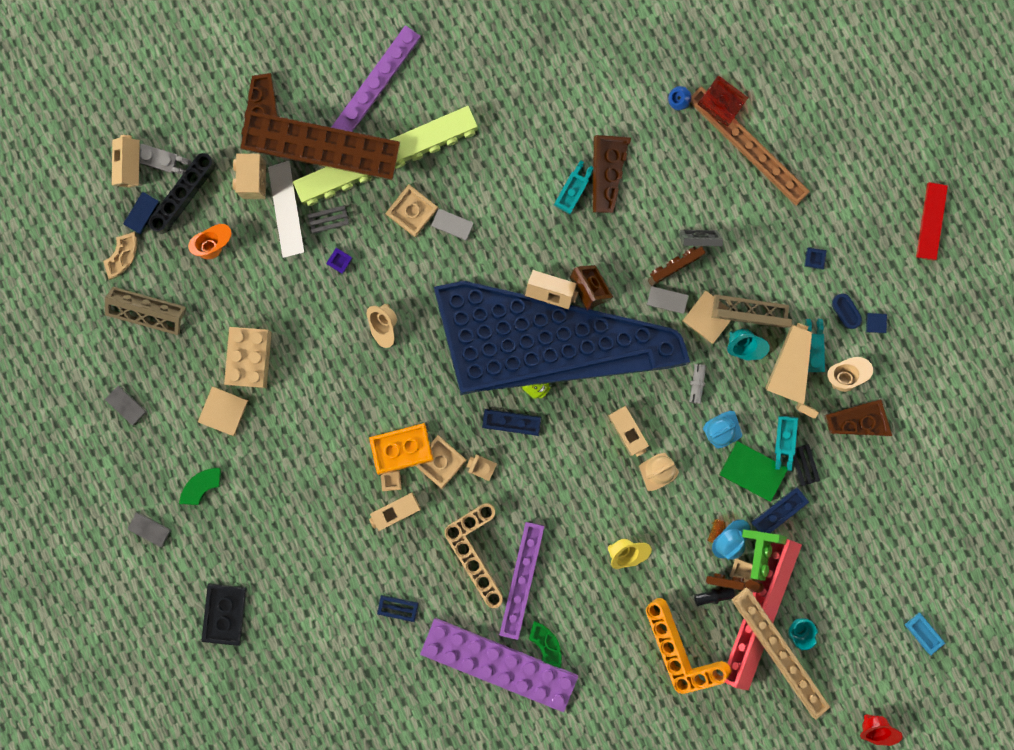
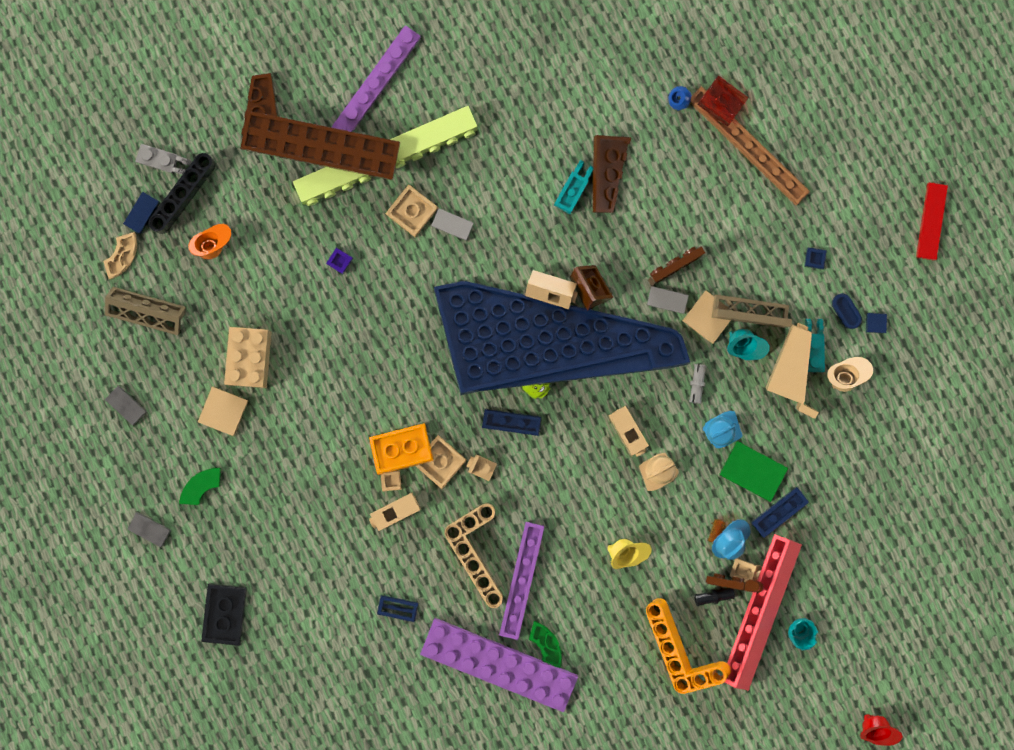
tan brick [112,135,140,188] -> none
tan brick [232,154,266,199] -> none
white sticker [268,161,304,258] -> none
flat silver tile [308,206,349,234] -> none
tan piece [366,304,397,348] -> none
dark grey tile [679,230,723,246] -> none
tan tile [732,588,830,720] -> none
bright green bracket [742,529,787,581] -> none
teal hinge [775,416,798,471] -> none
black tile [793,444,820,486] -> none
reddish brown wing [824,399,892,436] -> none
dark azure tile [905,613,945,656] -> none

